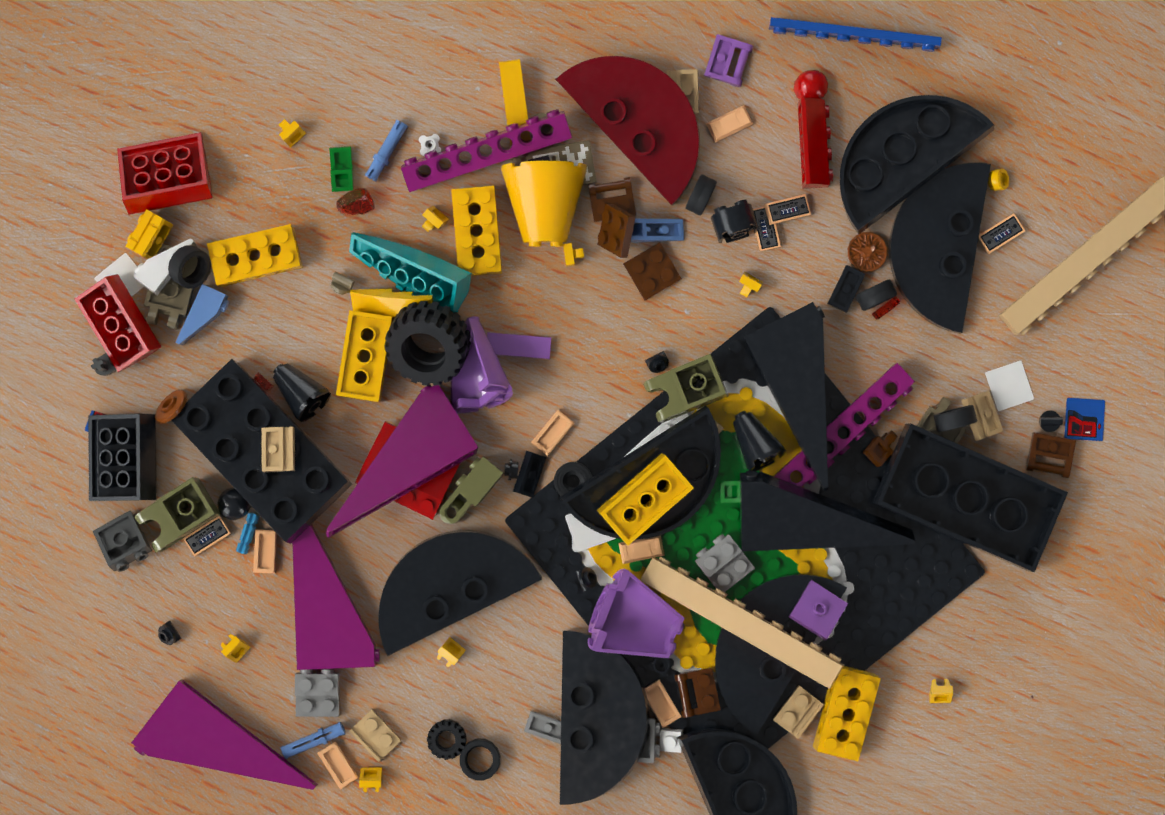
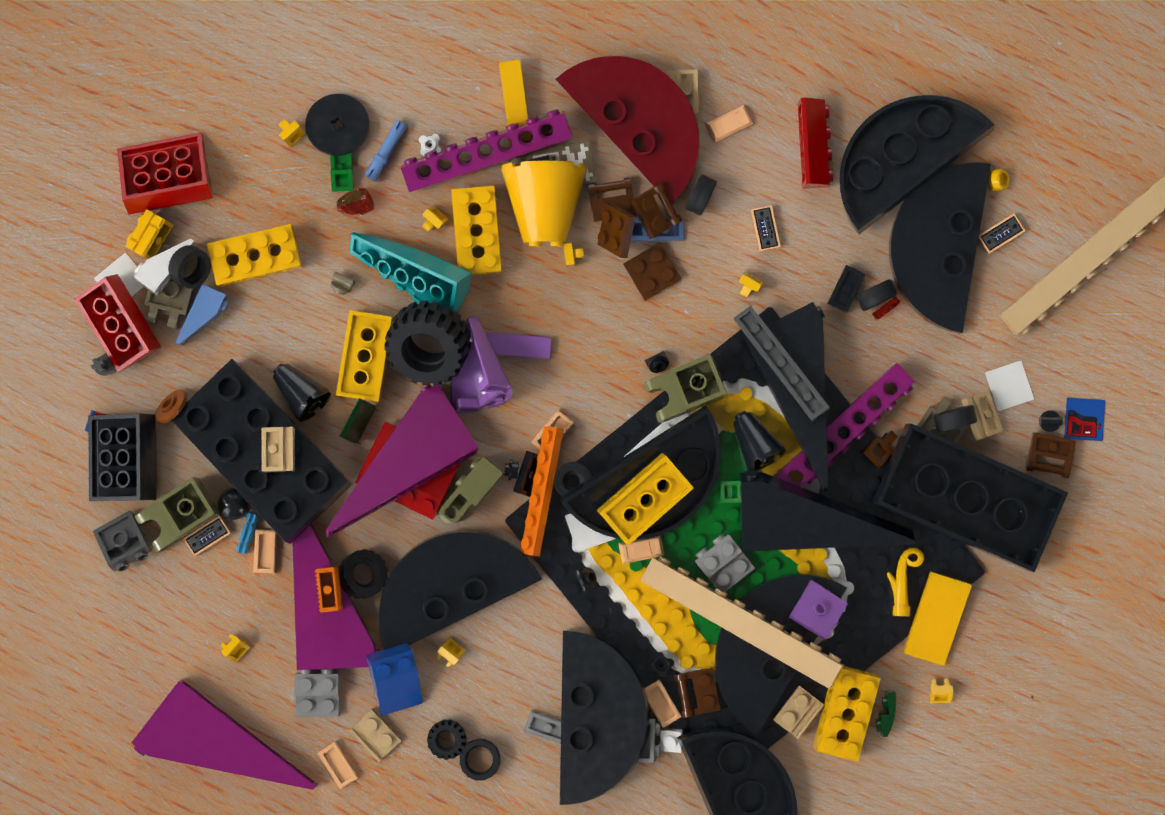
black plate [158,621,182,645] -> none
clear red tile [253,372,275,391] -> none
medium blue pin [281,722,346,759] -> none
yellow slope [350,288,433,317] -> none
yellow tile [359,767,382,792] -> none
medium lavender cone [587,569,684,658] -> none
medium lavender plate [704,34,753,87] -> none
black brick [711,199,759,243] -> none
tile [764,194,811,225] -> none
blue plate [769,17,942,52] -> none
red hair [793,70,829,99] -> none
dark orange wheel [847,232,887,272] -> none
none -> black piece [305,94,370,156]
none -> orange brick [315,566,343,613]
none -> dark green piece [339,398,379,445]
none -> black tyre [339,549,388,599]
none -> blue slope [366,643,423,716]
none -> orange plate [521,426,564,557]
none -> reddish brown plate [630,182,682,239]
none -> dark grey plate [733,306,830,421]
none -> dark green slope [876,690,896,737]
none -> yellow plant [887,547,924,617]
none -> yellow tile [903,571,972,666]

